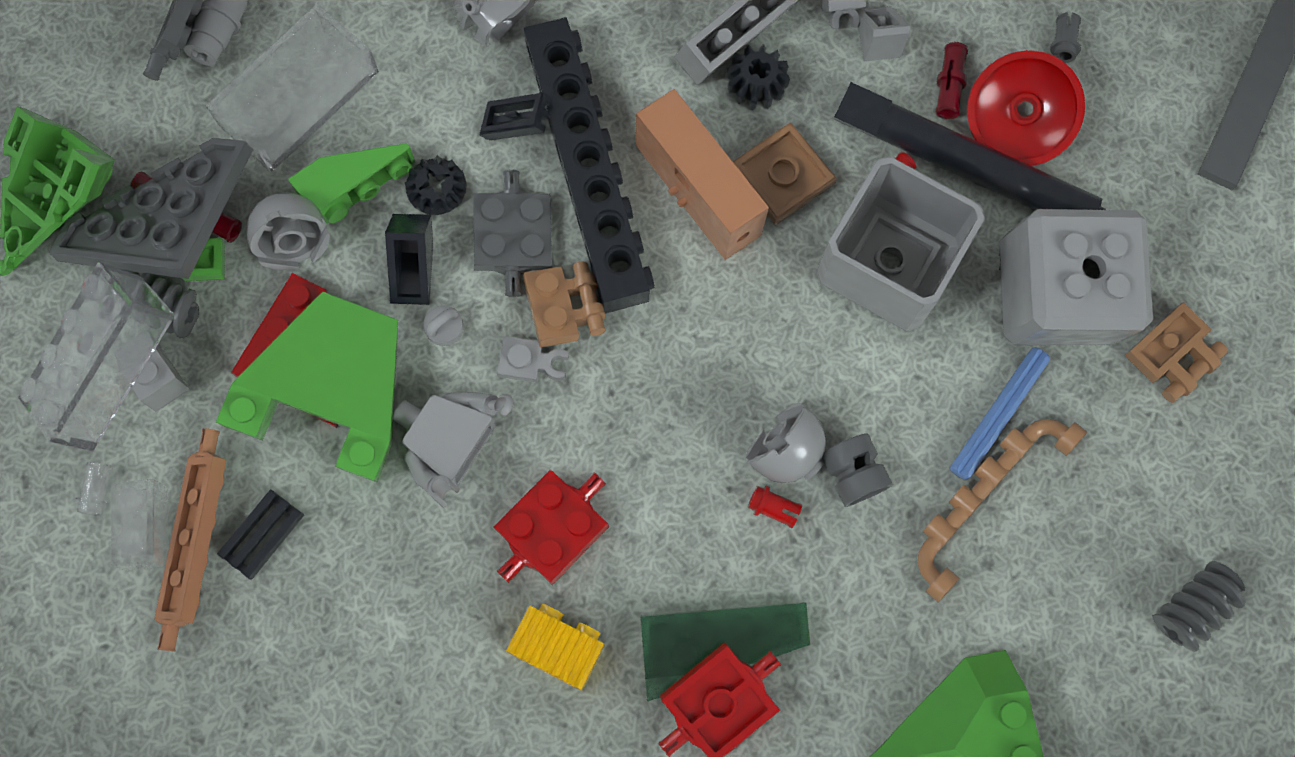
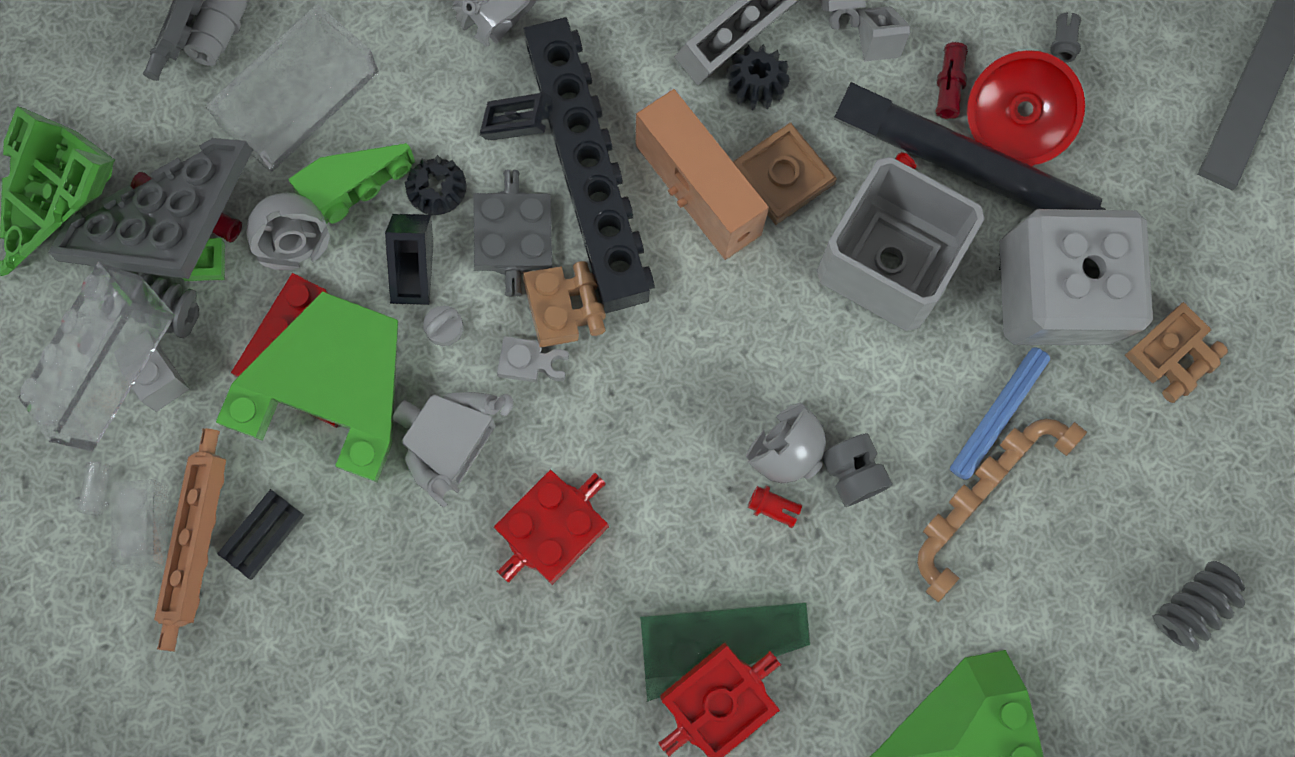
yellow brick [506,603,605,691] -> none

